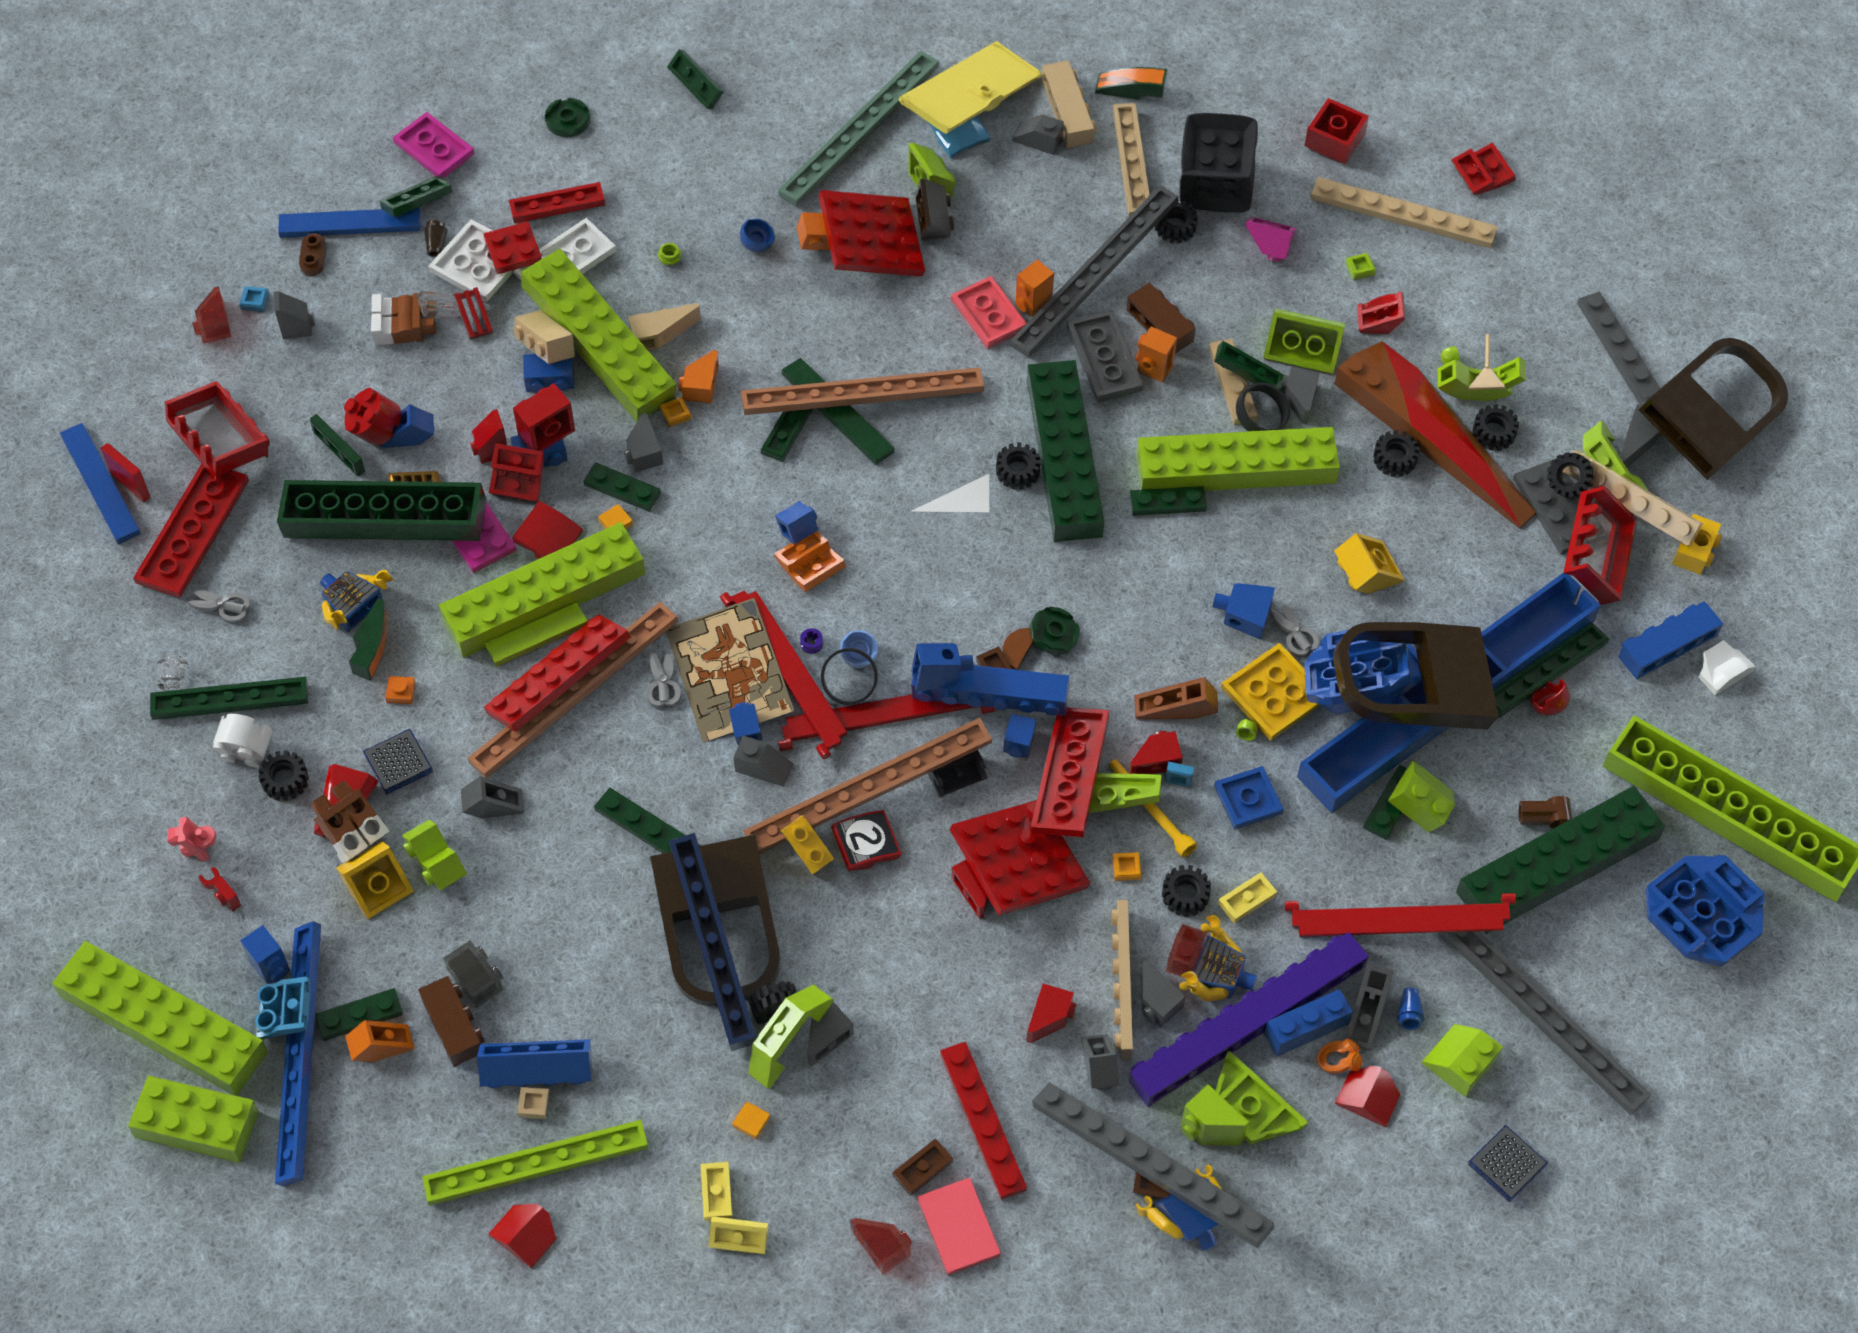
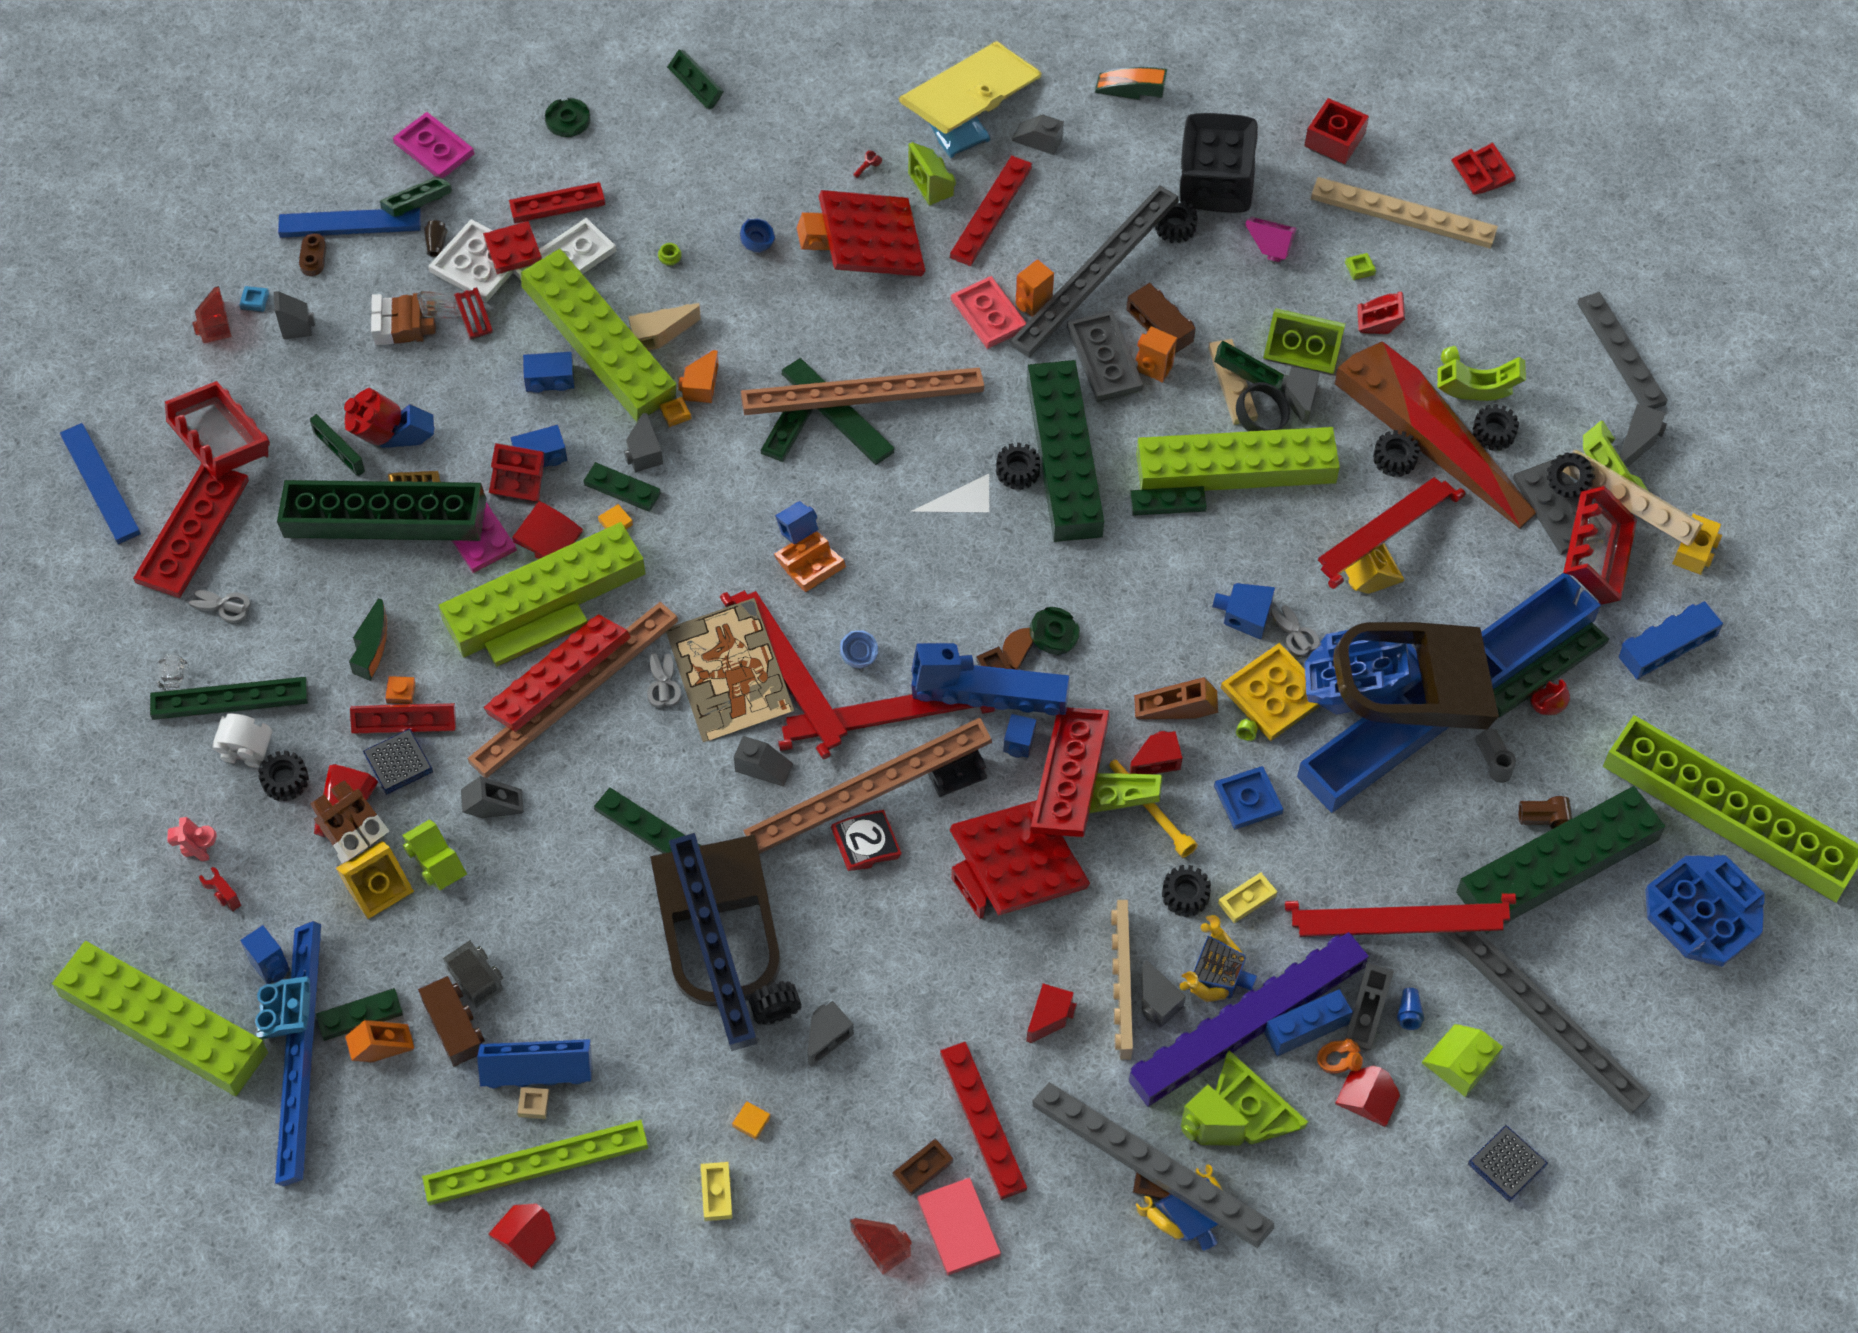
red tile [100,443,150,503] -> none
lime brick [128,1075,259,1163] -> none
torso [320,570,394,632] -> none
red slope [470,409,507,464] -> none
tan brick [513,310,575,364] -> none
red brick [513,383,575,451] -> none
light yellow plate [709,1217,768,1254] -> none
blue brick [729,702,763,745] -> none
lime slope [748,984,834,1089] -> none
sand green plate [778,50,939,207] -> none
yellow brick [780,815,834,874] -> none
dark purple bush [800,628,823,654] -> none
black tyre [821,648,878,705] -> none
dark brown slope [915,179,954,241] -> none
tan brick [1042,60,1097,148] -> none
dark grey slope [1081,1034,1119,1090] -> none
tan plate [1112,103,1150,217] -> none
light orange tile [1112,852,1141,881] -> none
dark azure tile [1165,762,1194,787] -> none
clear red slope [1166,924,1208,977] -> none
dark green plate [1363,765,1407,840] -> none
lime slope [1388,760,1455,832] -> none
tan piece [1468,334,1506,390] -> none
dark brown window [1639,338,1788,480] -> none
white slope [1699,640,1756,695] -> none
none -> red plate [350,703,456,734]
none -> red hand [853,150,882,178]
none -> red plate [950,155,1032,267]
none -> red piece [1318,477,1466,589]
none -> dark grey piece [1475,728,1516,783]

